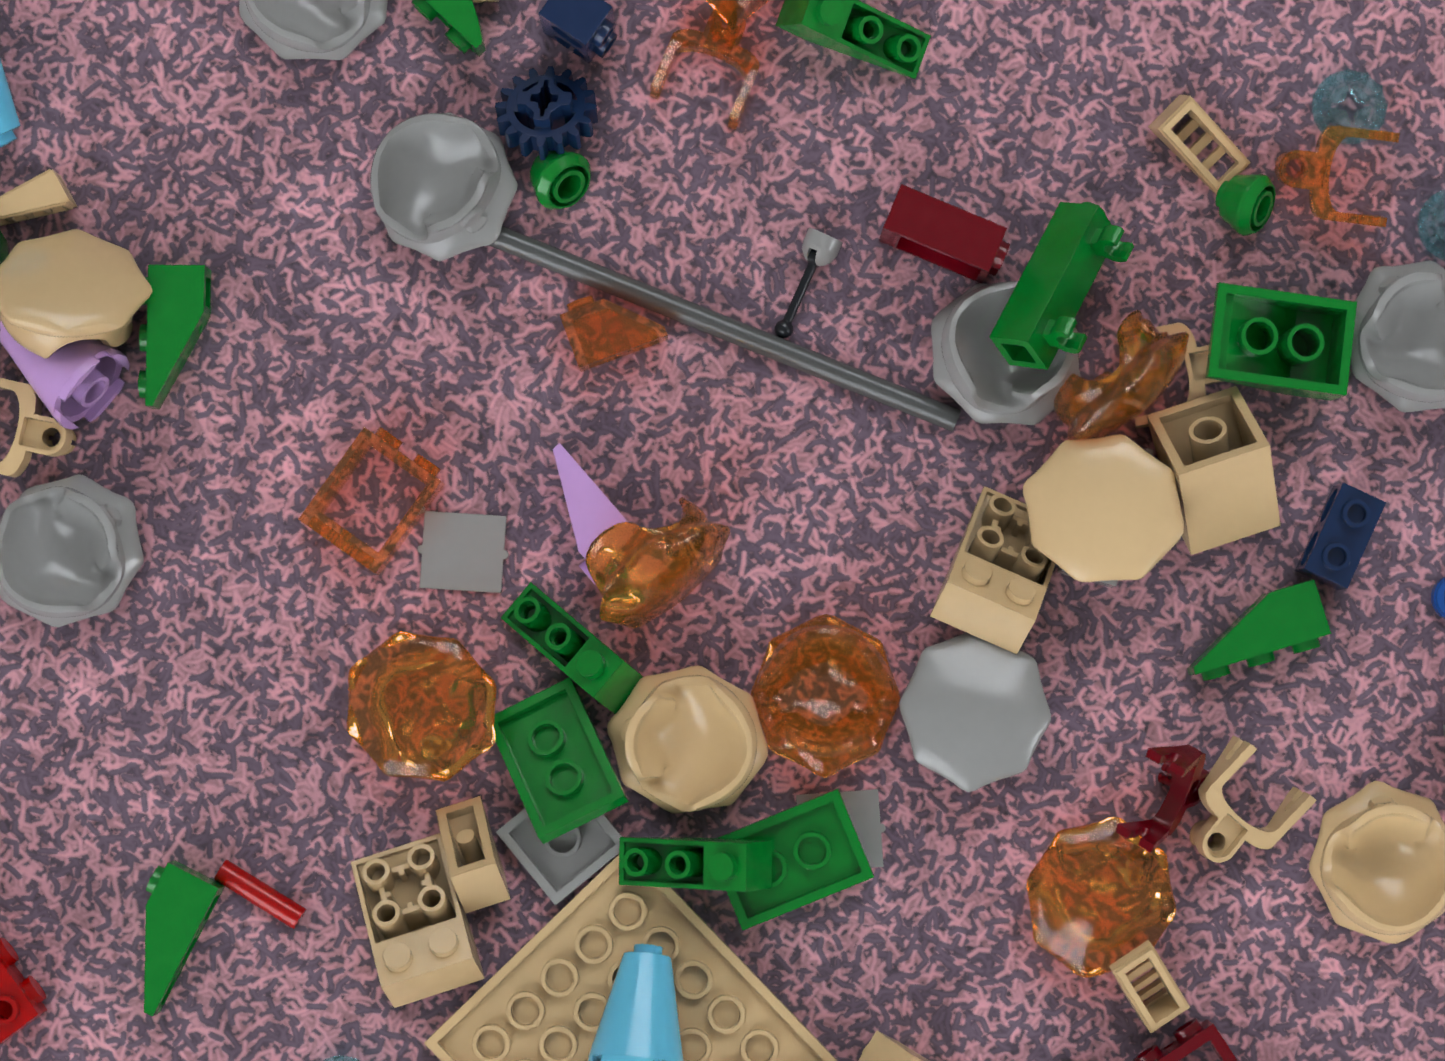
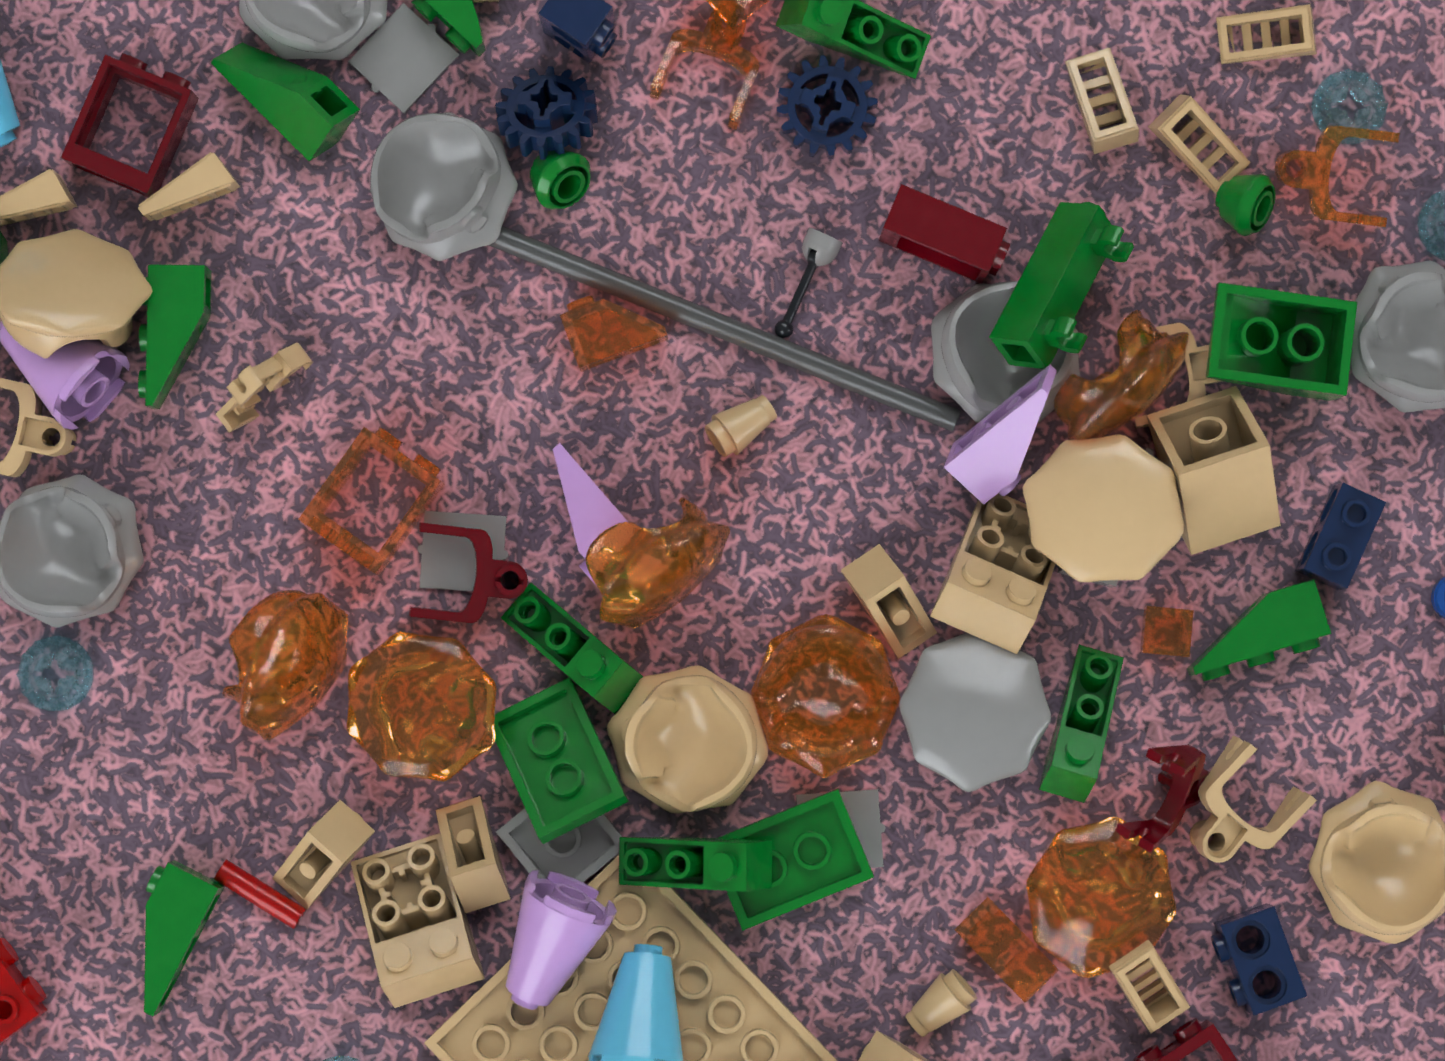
none -> clear light blue gear [16,636,94,711]
none -> dark red window [61,53,199,198]
none -> tan slope [138,152,240,221]
none -> green slope [211,43,360,161]
none -> tan piece [216,343,313,433]
none -> clear orange piece [222,590,349,740]
none -> tan slope [272,800,375,909]
none -> light grey piece [348,3,460,114]
none -> dark red piece [409,522,528,623]
none -> lavender cone [506,870,617,1010]
none -> tan cone [705,395,777,457]
none -> dark blue gear [776,55,878,159]
none -> tan slope [841,544,937,659]
none -> tan cone [905,969,977,1037]
none -> lavender slope [944,364,1057,504]
none -> clear orange slope [954,897,1059,1003]
none -> green slope [1039,645,1124,803]
none -> tan slope [1065,47,1139,154]
none -> clear orange plate [1140,606,1194,657]
none -> dark blue brick [1211,903,1307,1016]
none -> tan slope [1216,4,1317,64]

